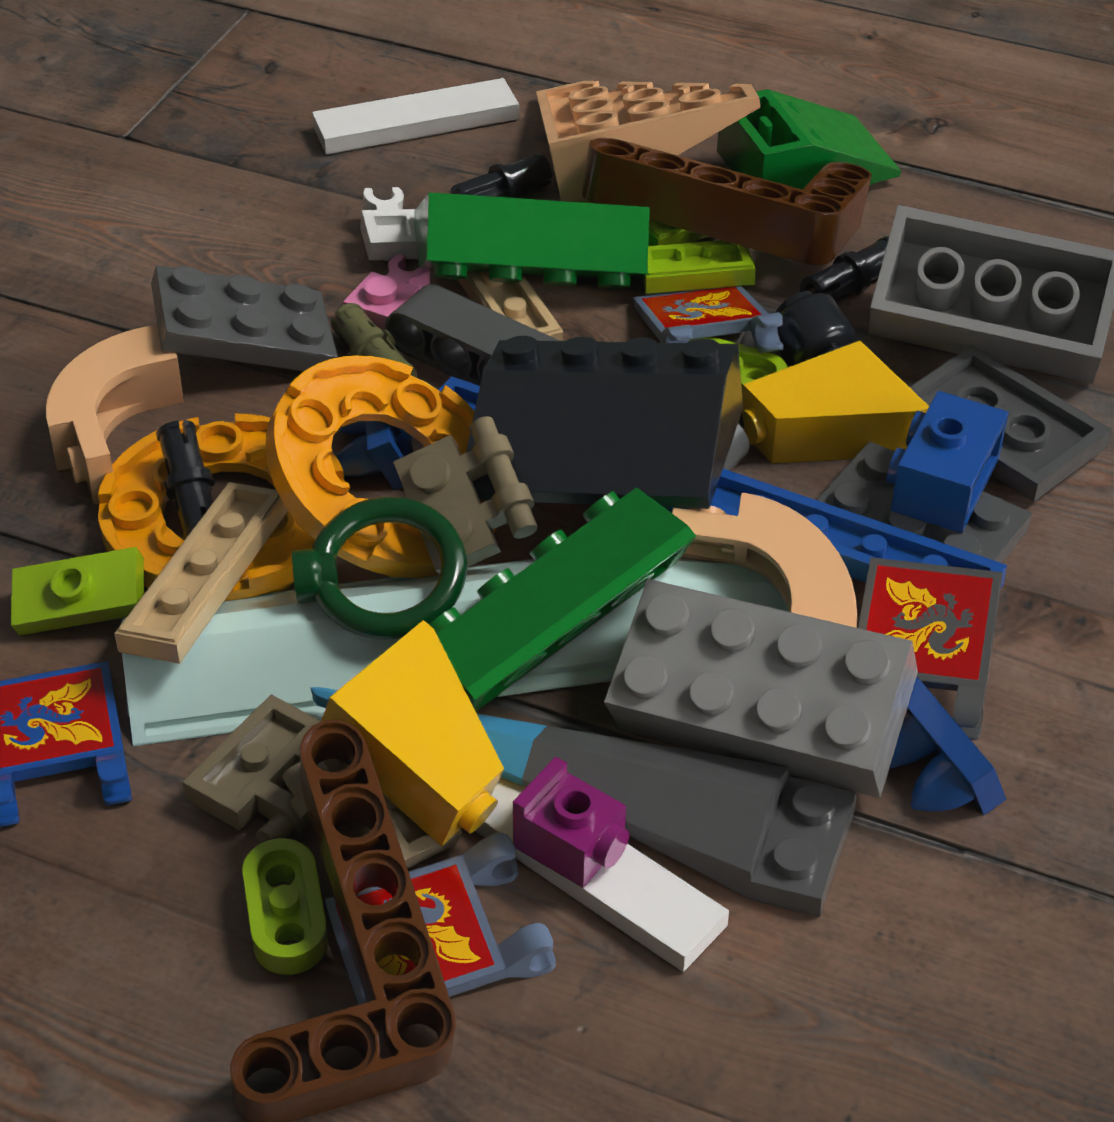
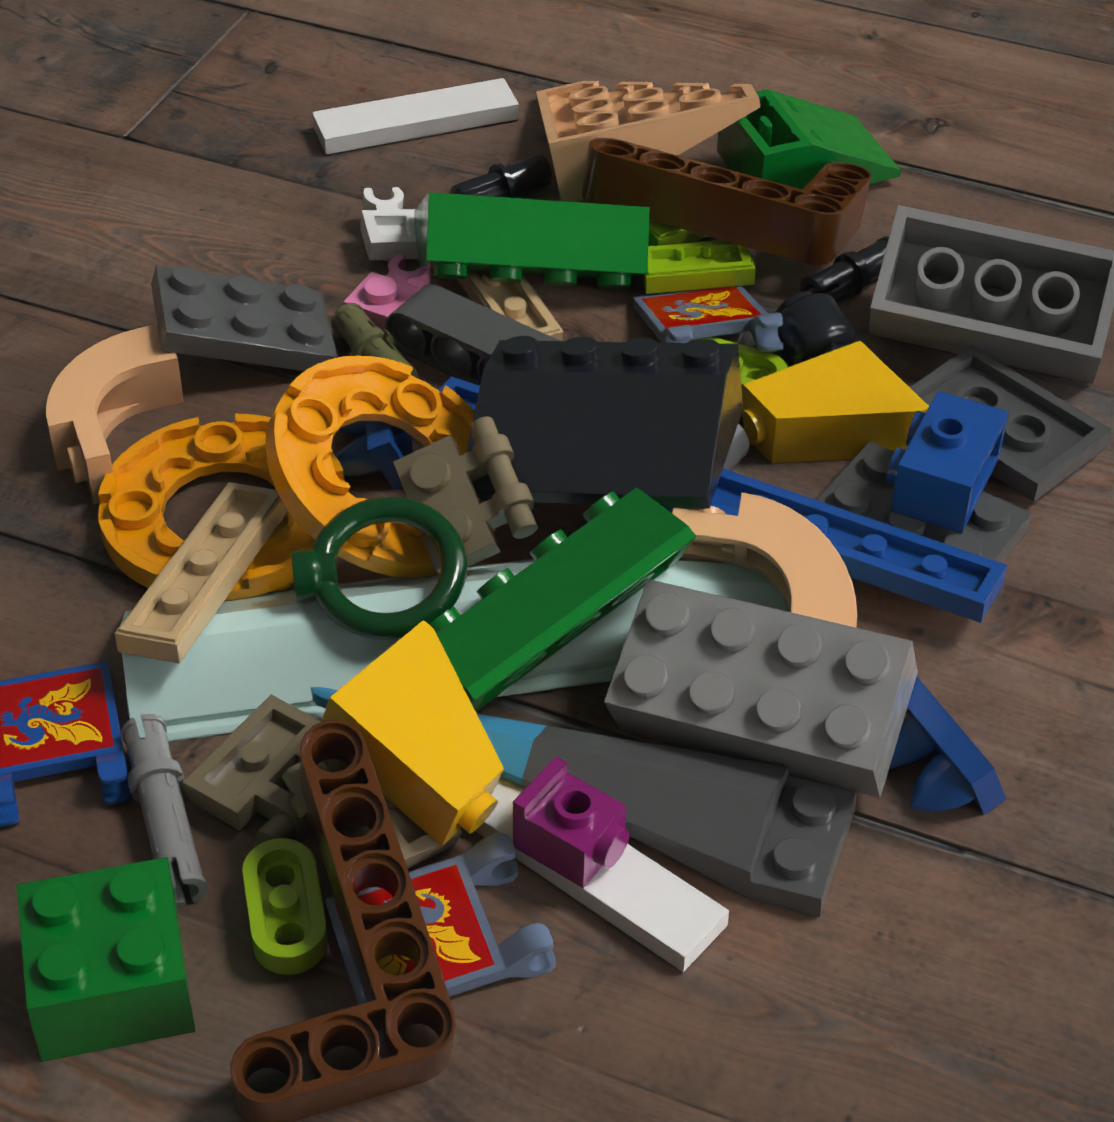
lime plate [11,547,144,636] -> none
black pin [156,420,215,540] -> none
flag [858,557,1002,741] -> none
none -> green brick [16,857,196,1062]
none -> light grey pin [121,714,208,907]

